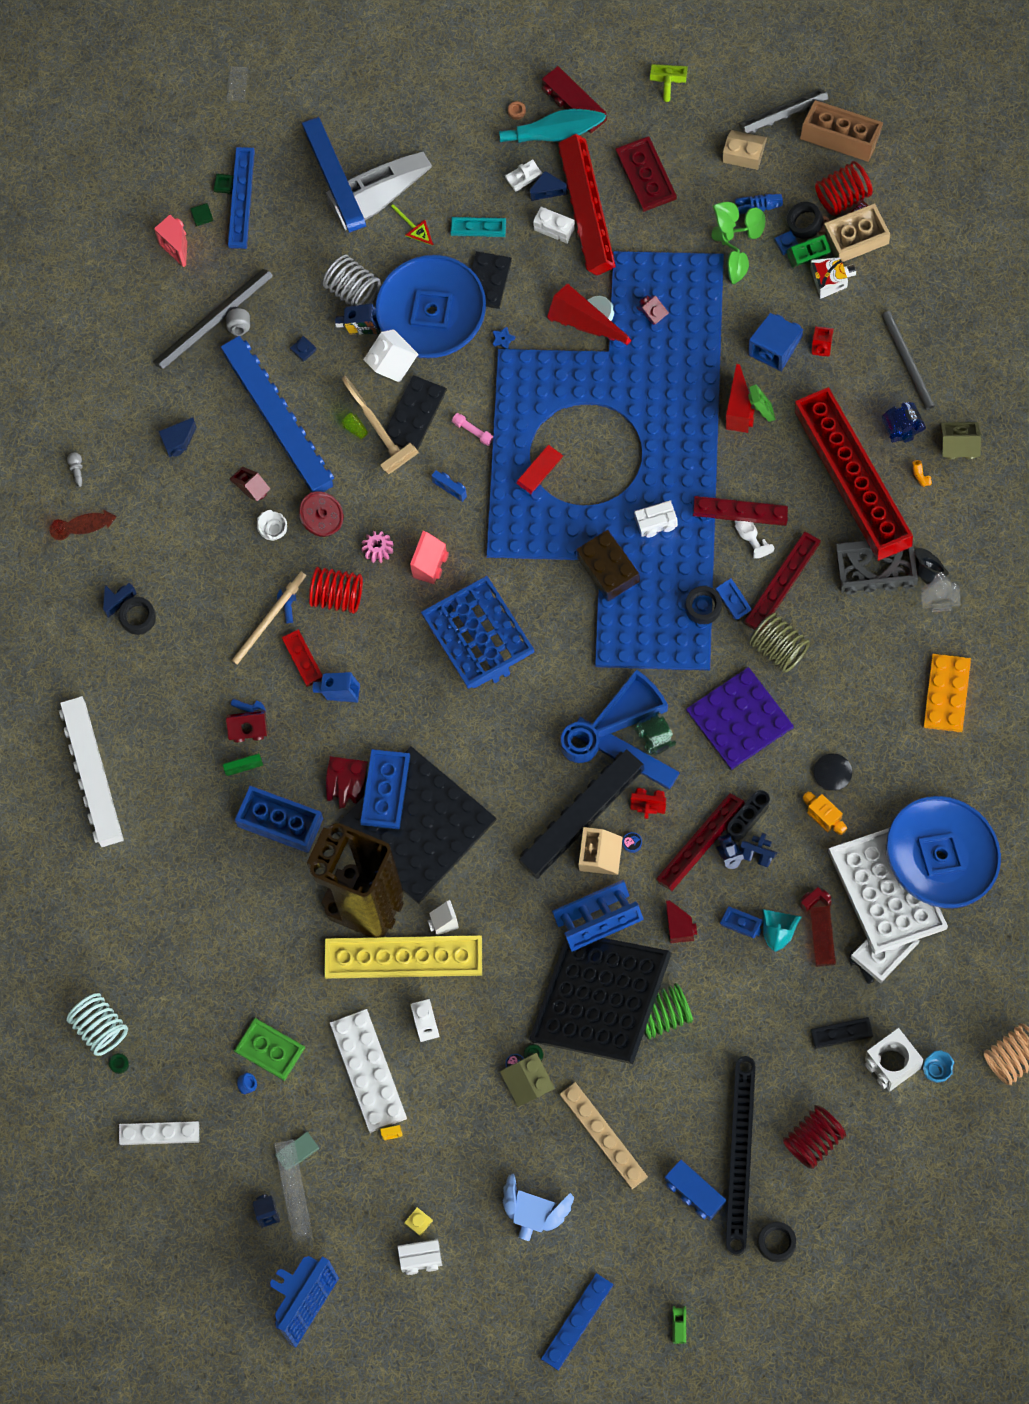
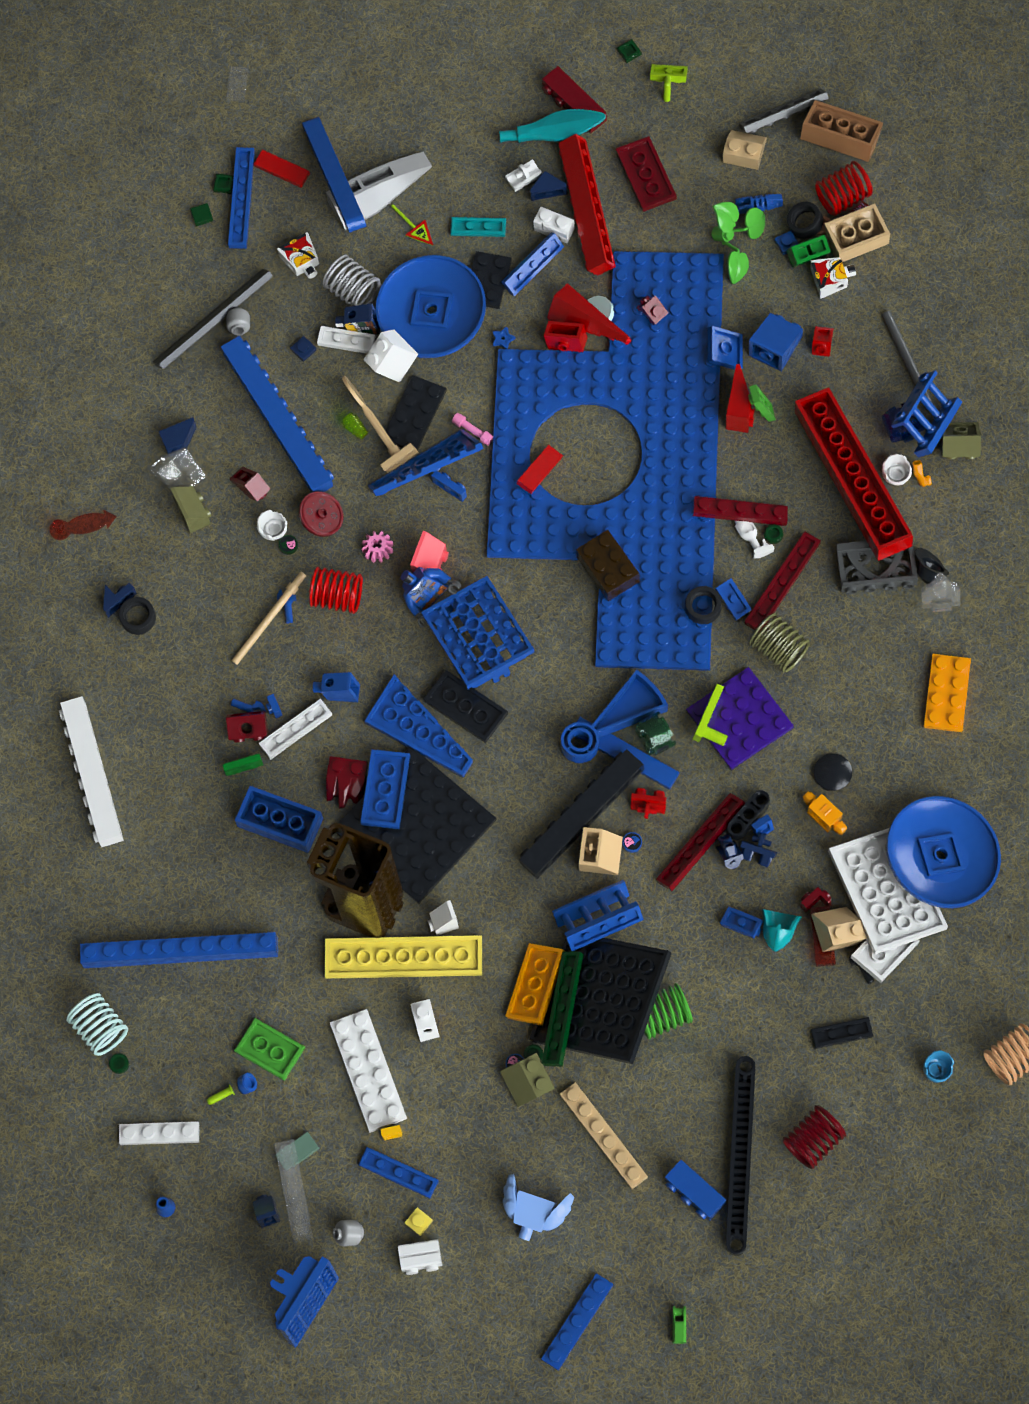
light grey bar [67,452,83,487] -> none
coral slope [154,215,187,267] -> none
red plate [282,629,323,687] -> none
nougat tile [508,101,526,120] -> none
white brick [634,500,678,538] -> none
dark red slope [666,900,697,943] -> none
black tyre [758,1222,797,1262] -> none
white brick [865,1028,923,1092] -> none
none -> blue brick [80,932,278,968]
none -> clear slope [150,447,206,493]
none -> blue cone [156,1197,176,1217]
none -> olive slope [170,486,212,533]
none -> lime piece [207,1084,235,1105]
none -> red tile [254,149,310,188]
none -> white plate [259,699,332,760]
none -> blue plate [265,694,283,718]
none -> torso [277,232,319,279]
none -> tile [279,535,298,555]
none -> white plate [317,326,376,354]
none -> light grey head [332,1219,364,1247]
none -> blue tile [358,1147,439,1199]
none -> blue wing [365,674,473,777]
none -> blue wing [367,429,484,496]
none -> blue torso [401,567,461,627]
none -> black plate [423,670,508,743]
none -> plate [501,232,564,296]
none -> light orange plate [505,943,566,1026]
none -> dark green plate [541,952,583,1067]
none -> red brick [544,321,588,352]
none -> dark green tile [617,39,642,63]
none -> lime piece [692,684,728,746]
none -> blue plate [708,326,743,370]
none -> blue plate [751,815,774,837]
none -> dark green tile [764,524,783,544]
none -> tan slope [811,907,867,952]
none -> white hair [882,454,912,486]
none -> blue fence [891,370,962,458]

